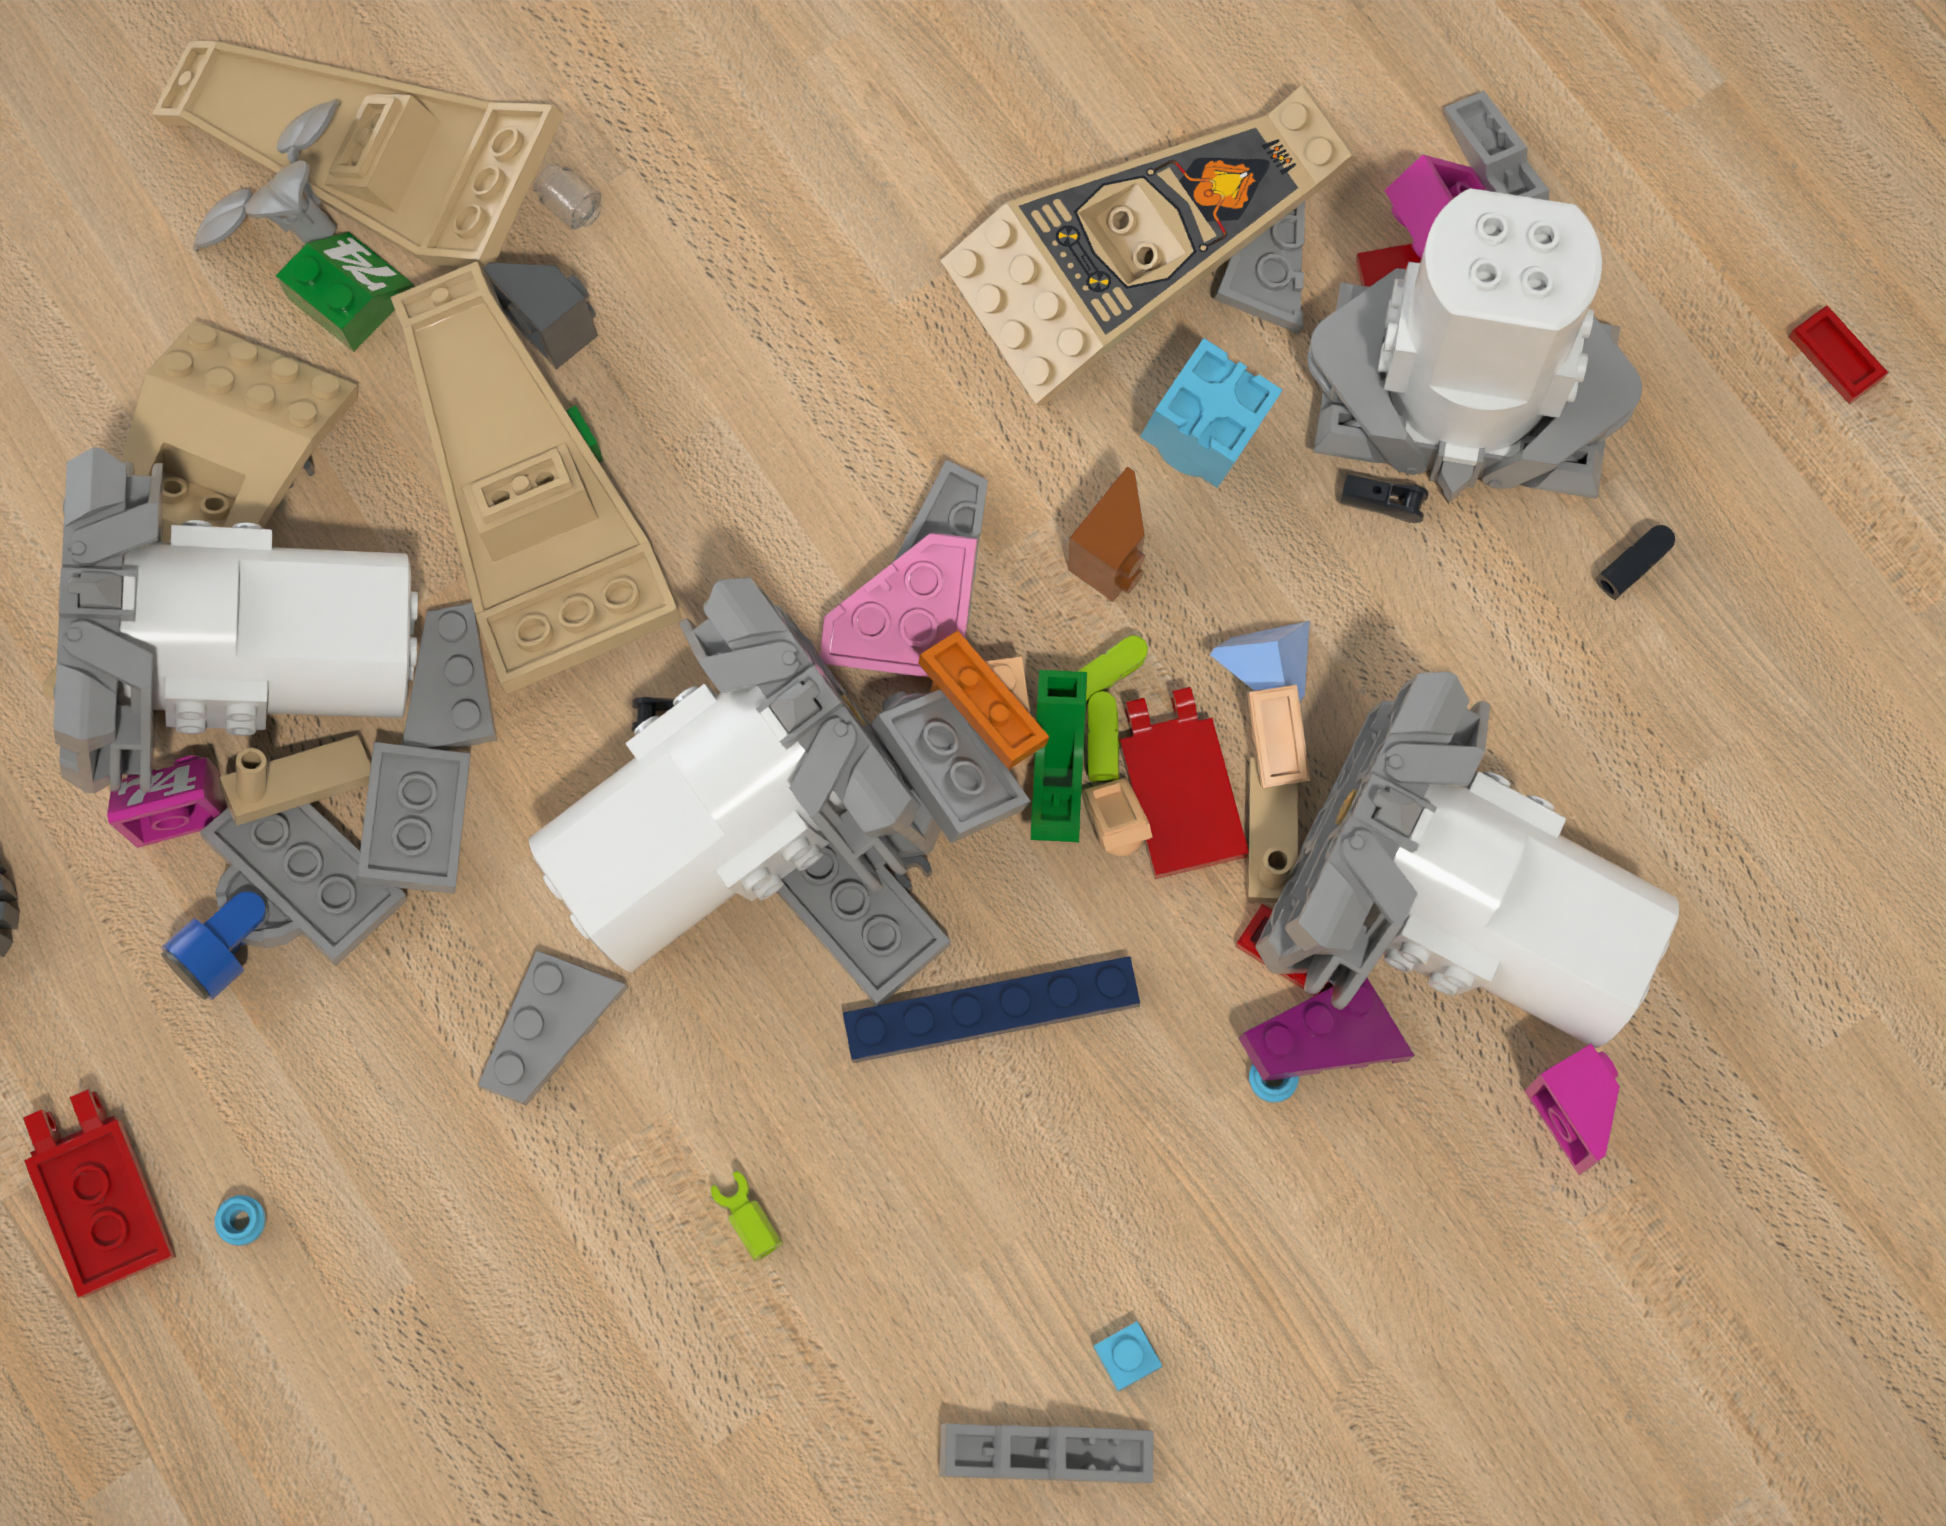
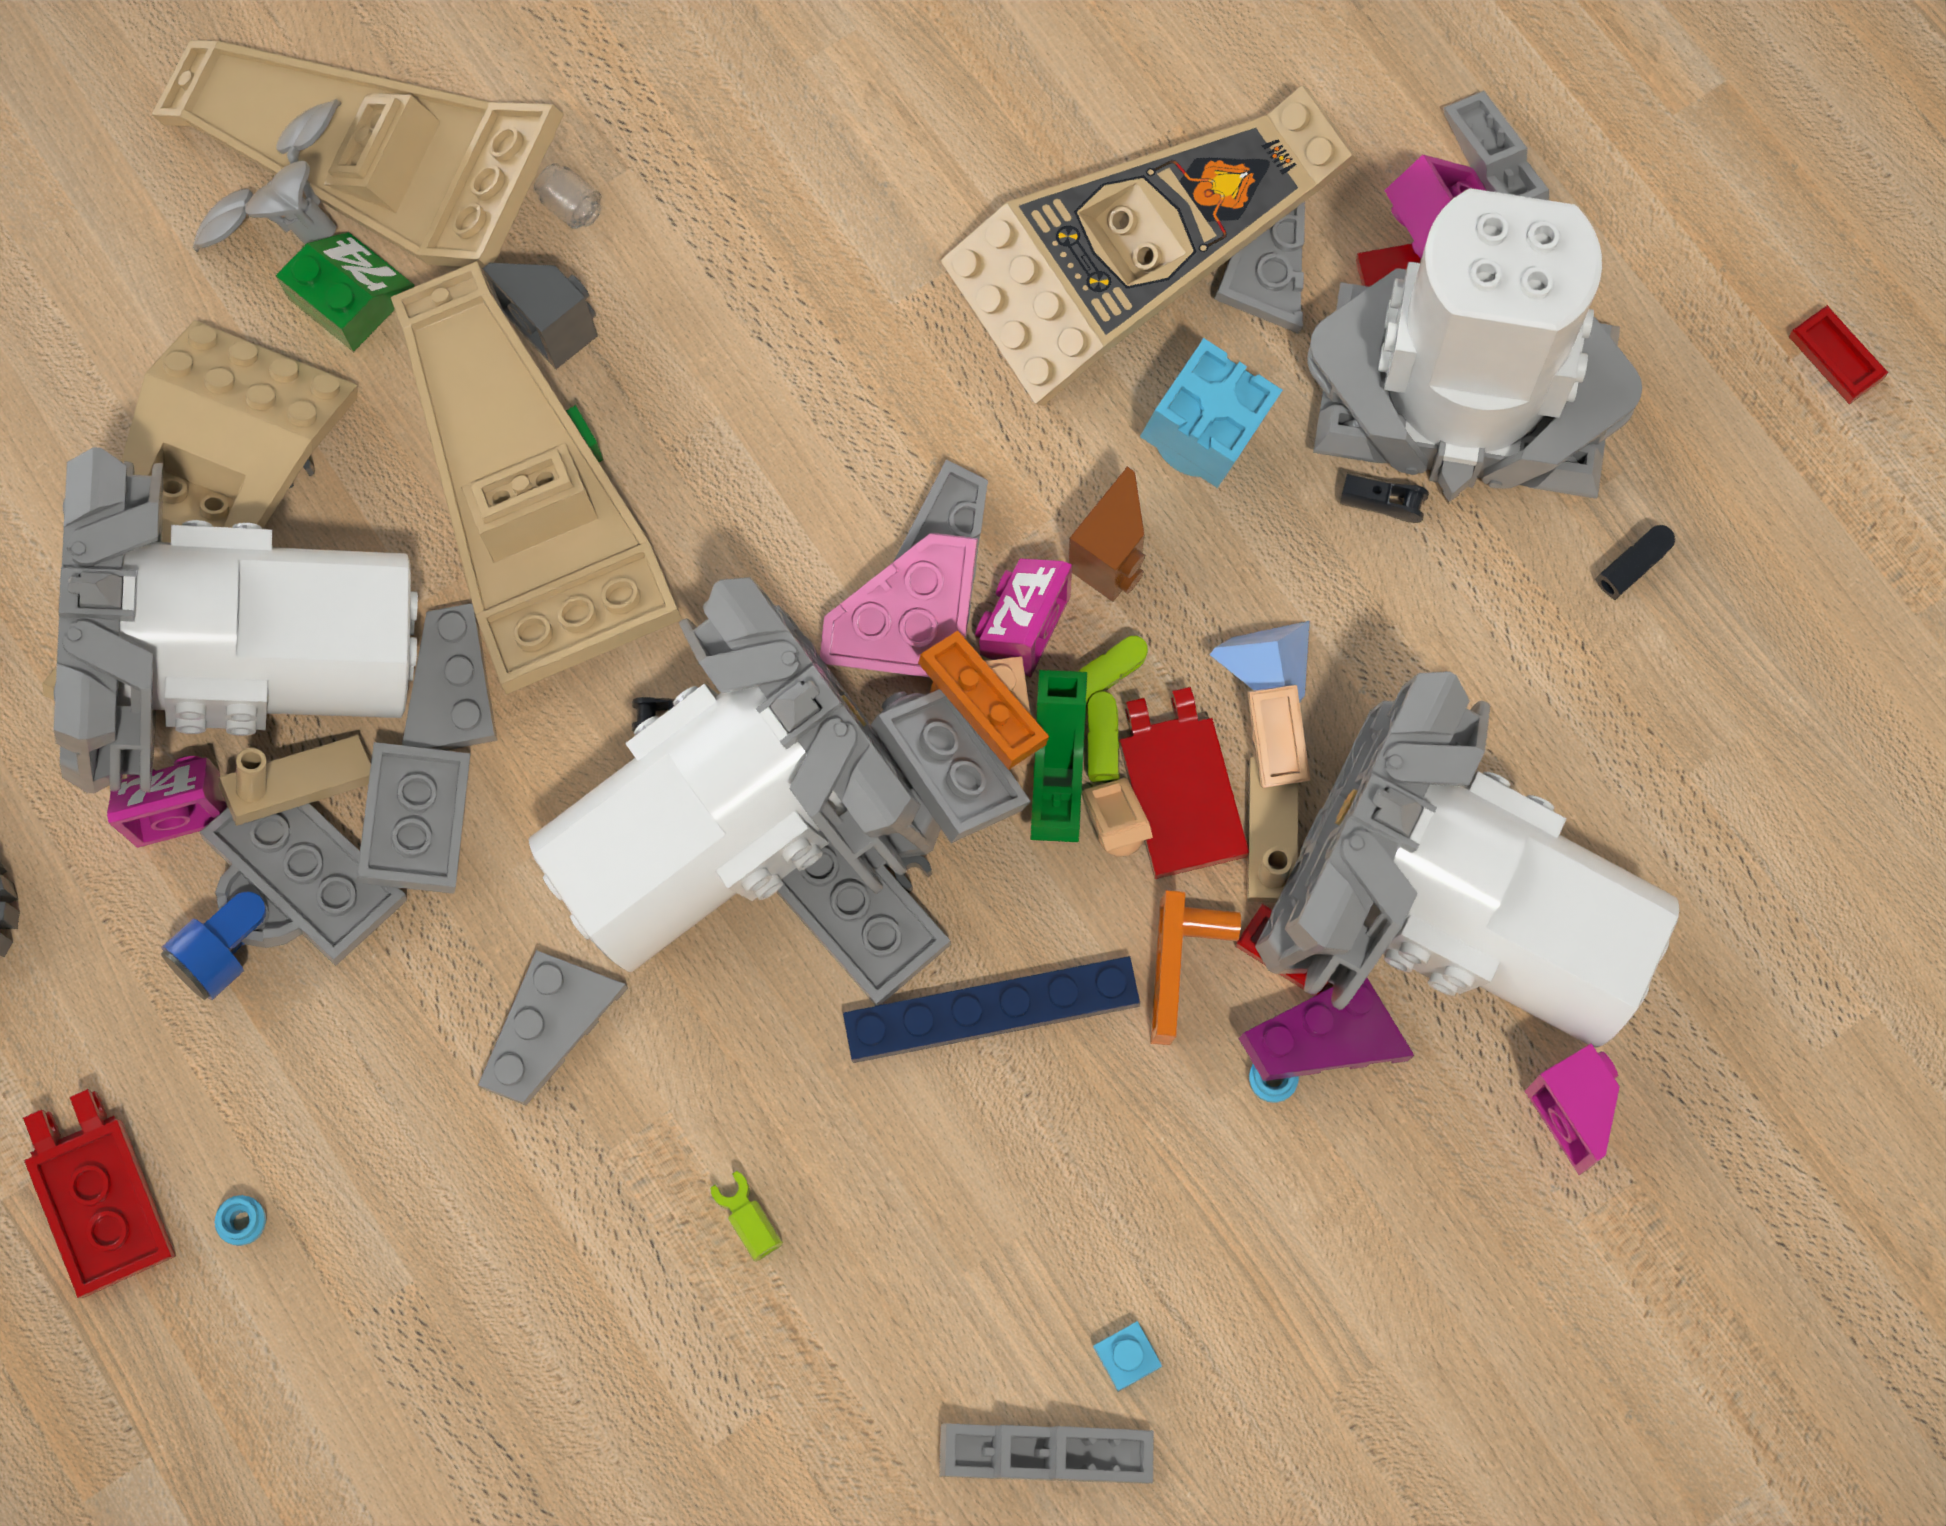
none -> dark pink slope [975,558,1072,677]
none -> orange piece [1150,890,1241,1045]

